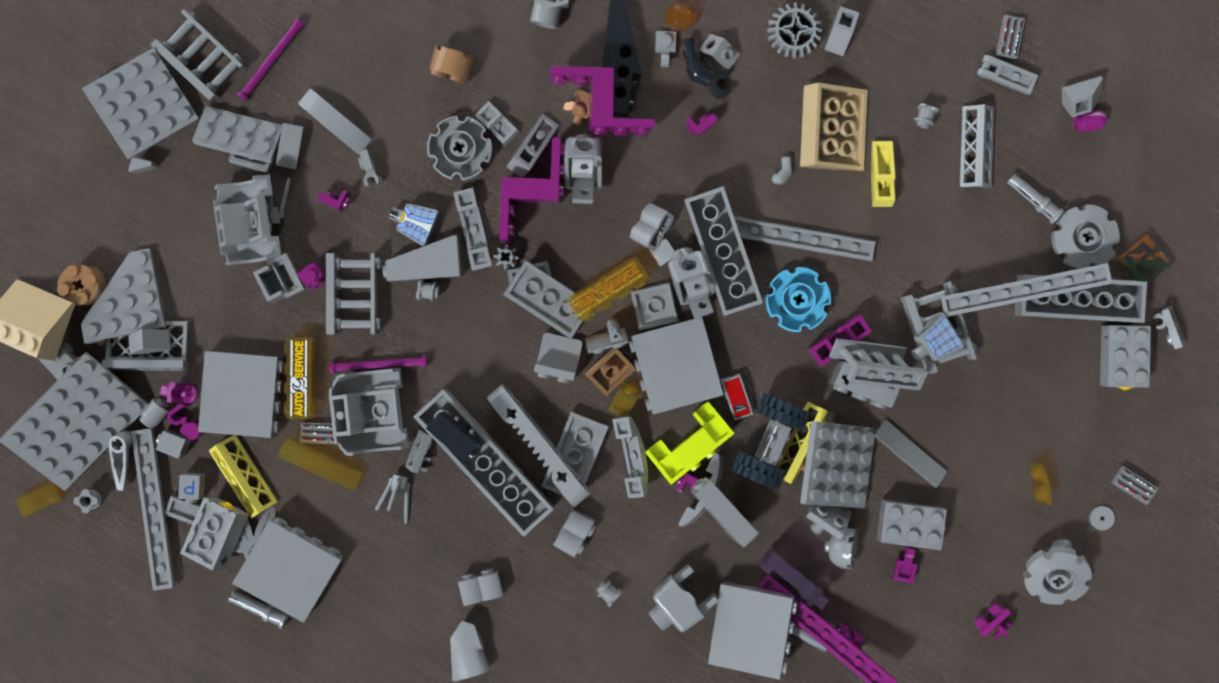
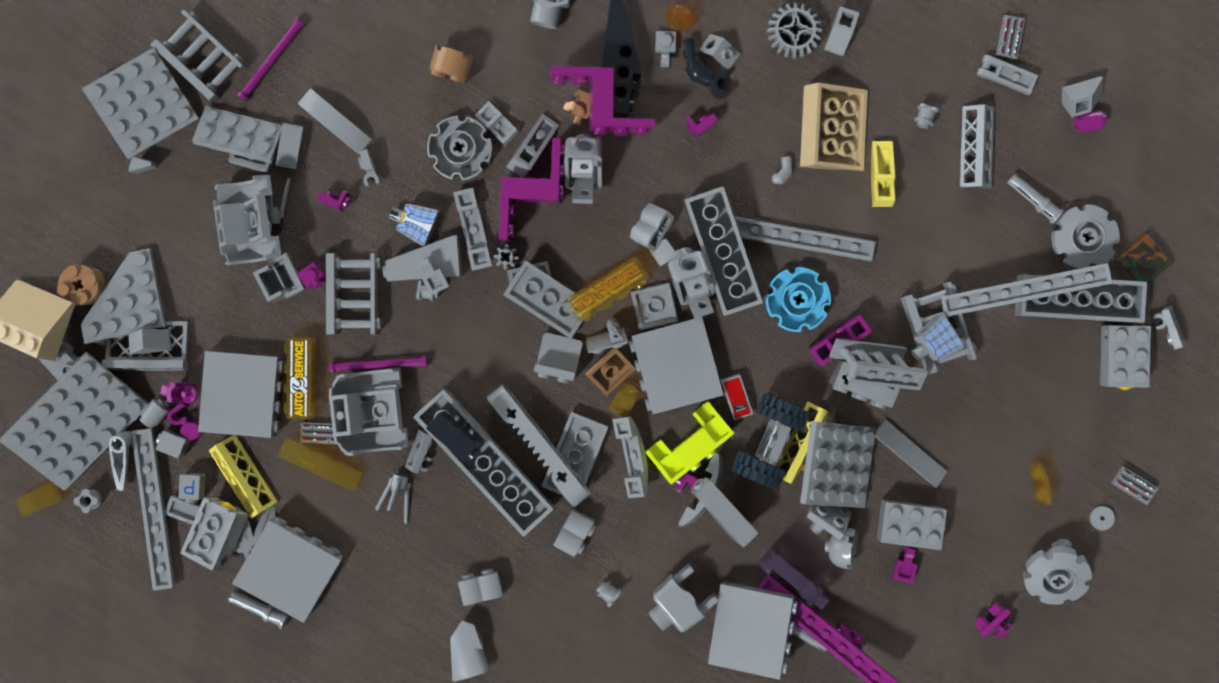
none -> light grey plate [421,258,449,296]

